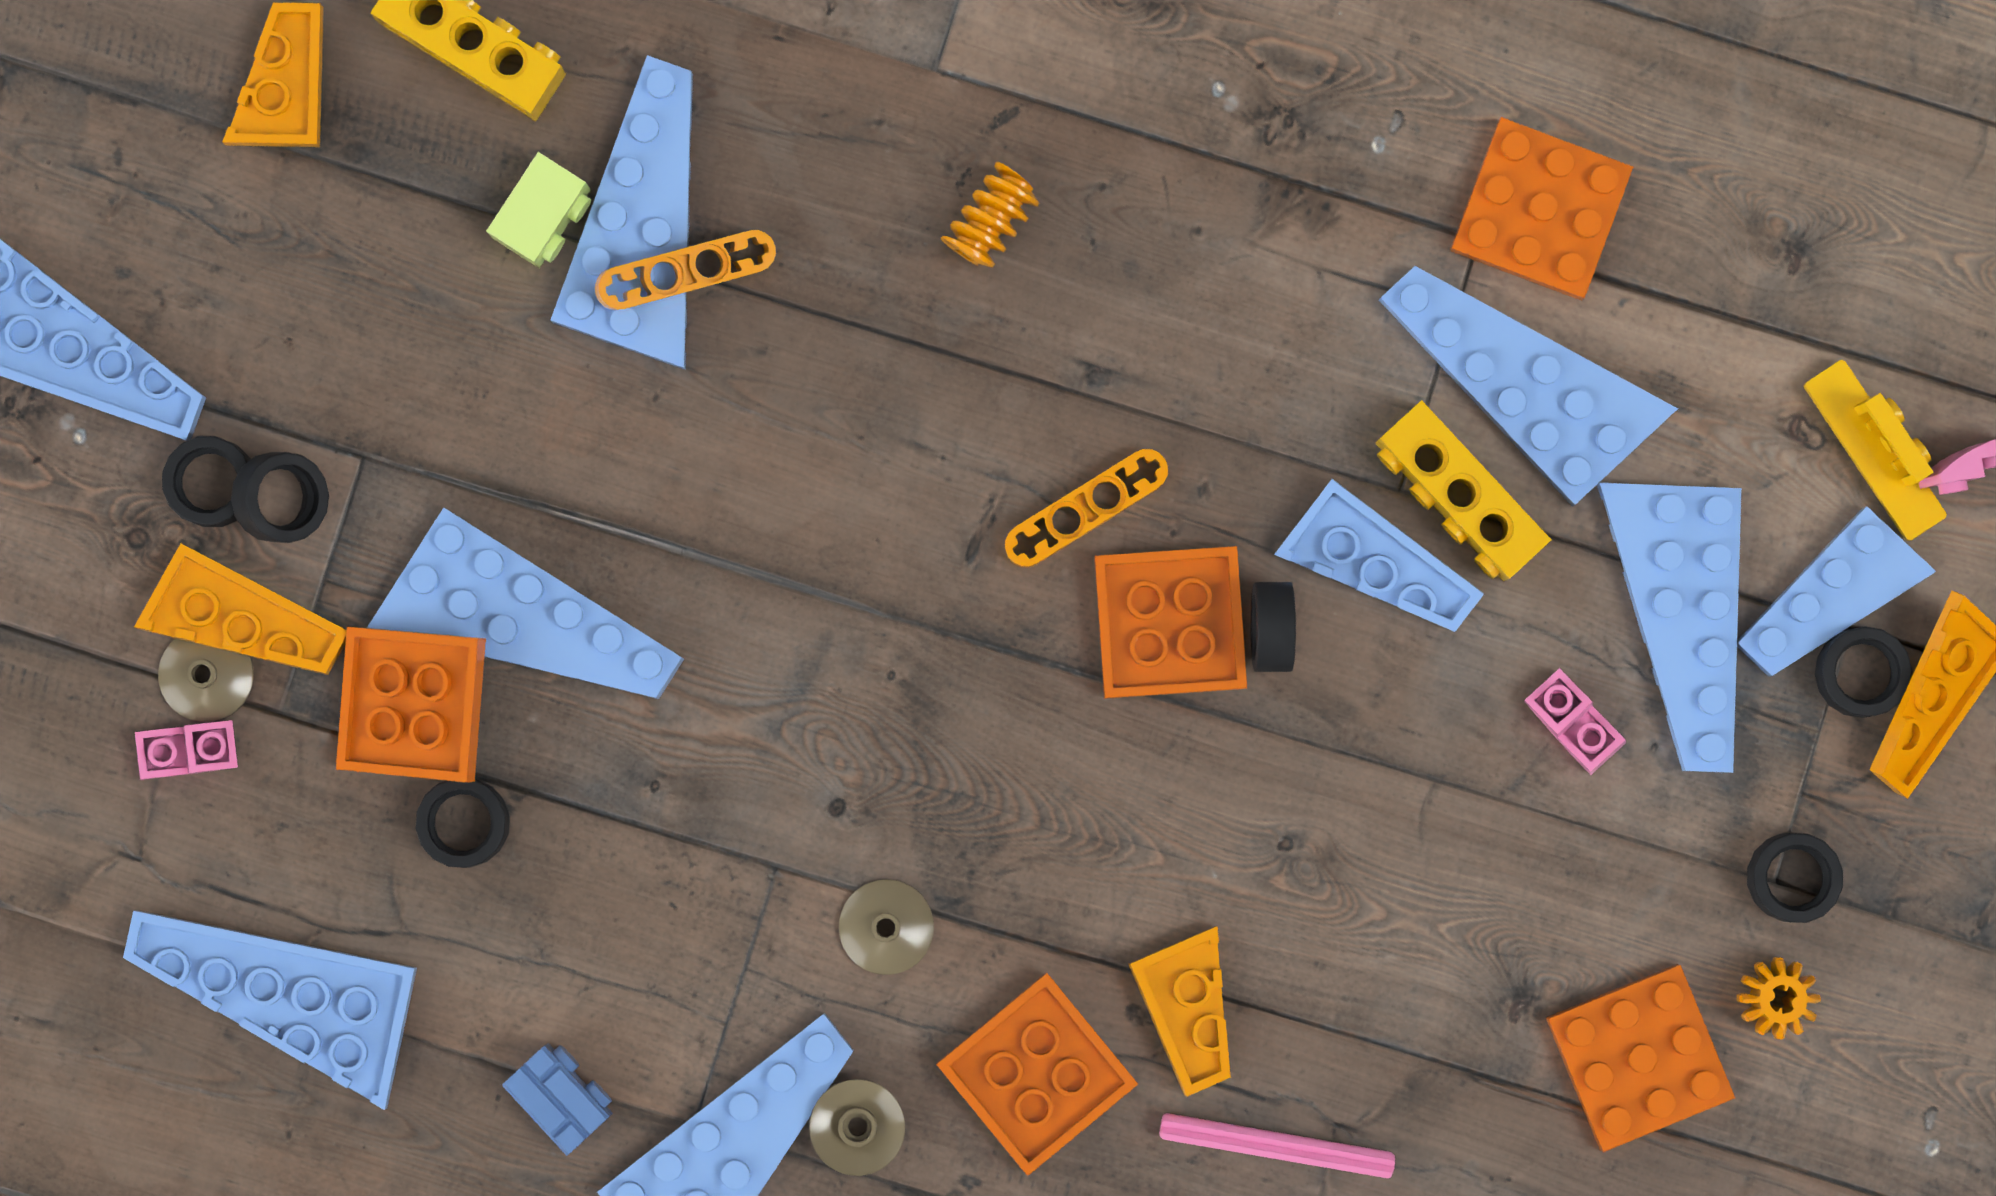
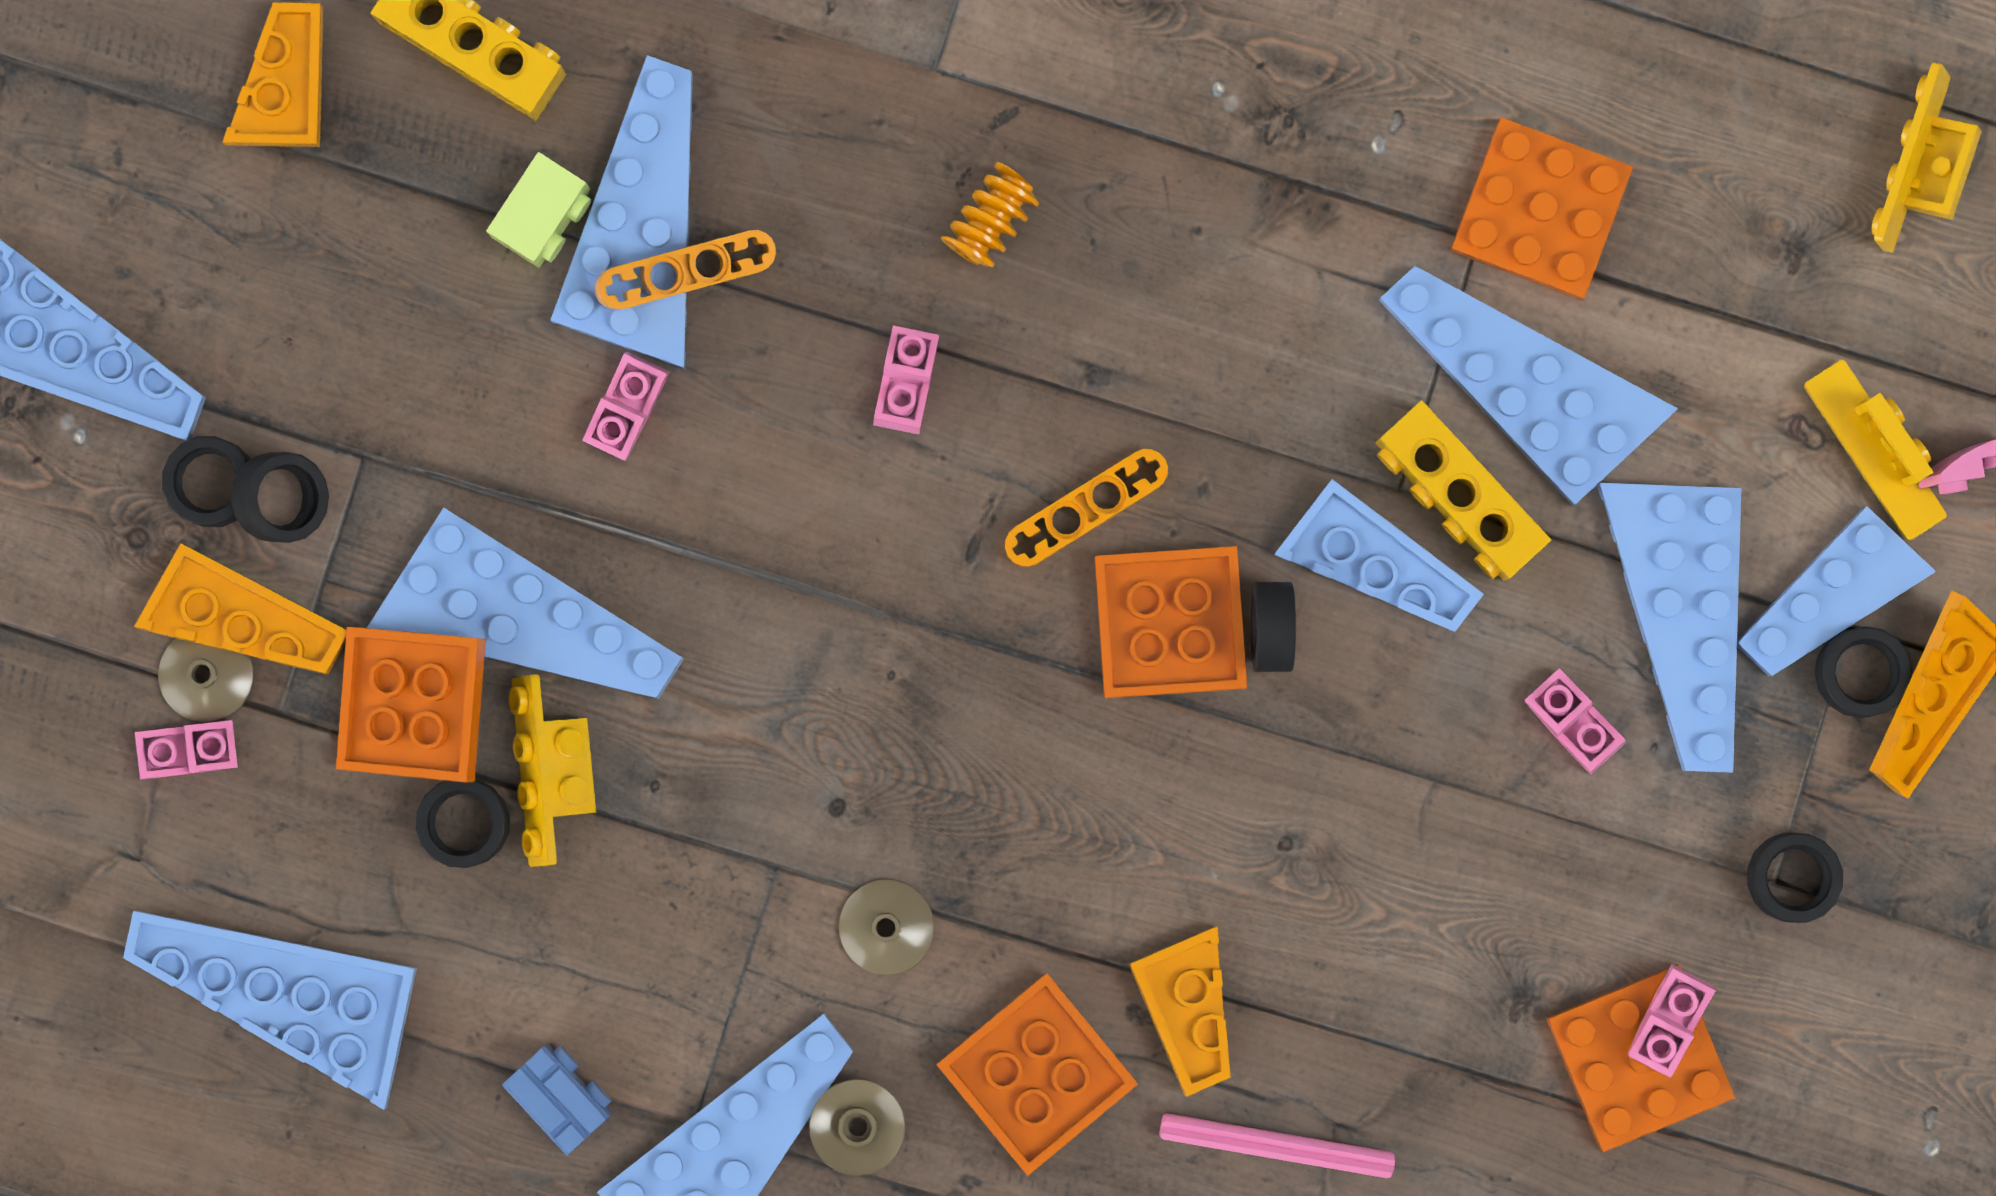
light orange gear [1737,957,1821,1039] -> none
none -> yellow bracket [508,674,596,867]
none -> bright pink slope [582,352,670,461]
none -> bright pink slope [873,326,939,435]
none -> bright pink slope [1628,964,1716,1078]
none -> yellow bracket [1872,62,1982,253]

